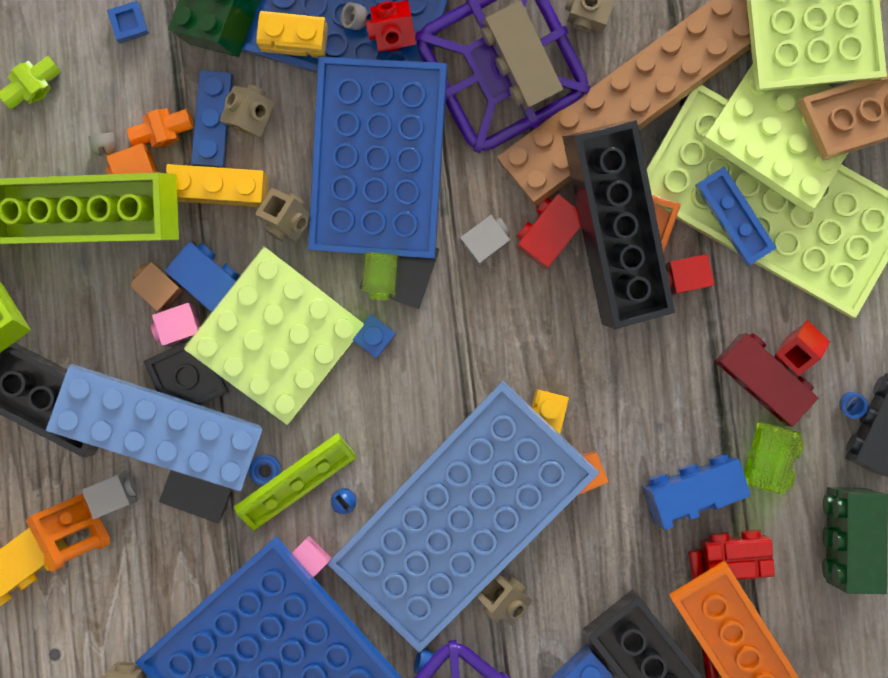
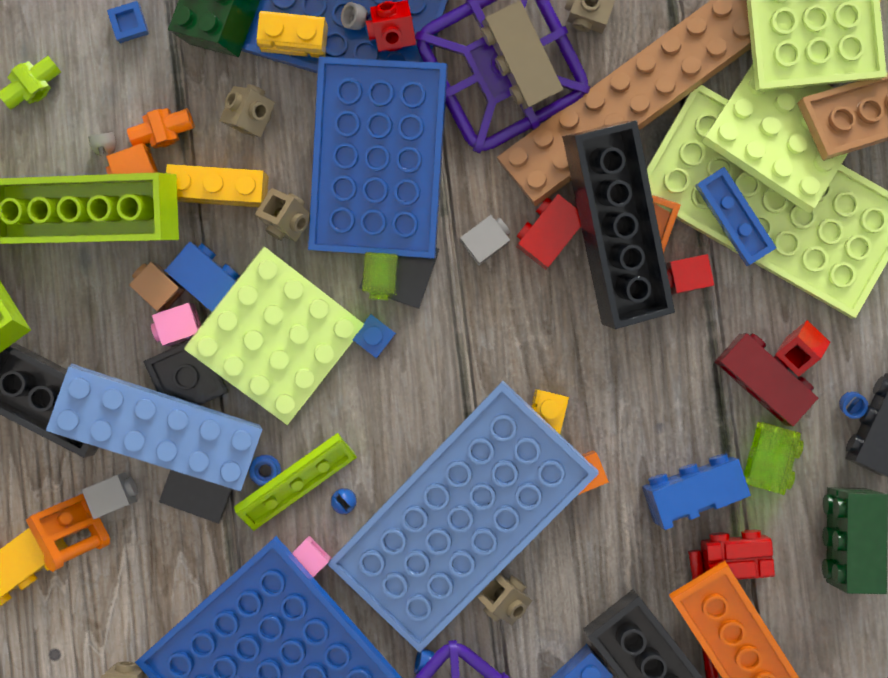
blue plate [191,70,233,168] -> none

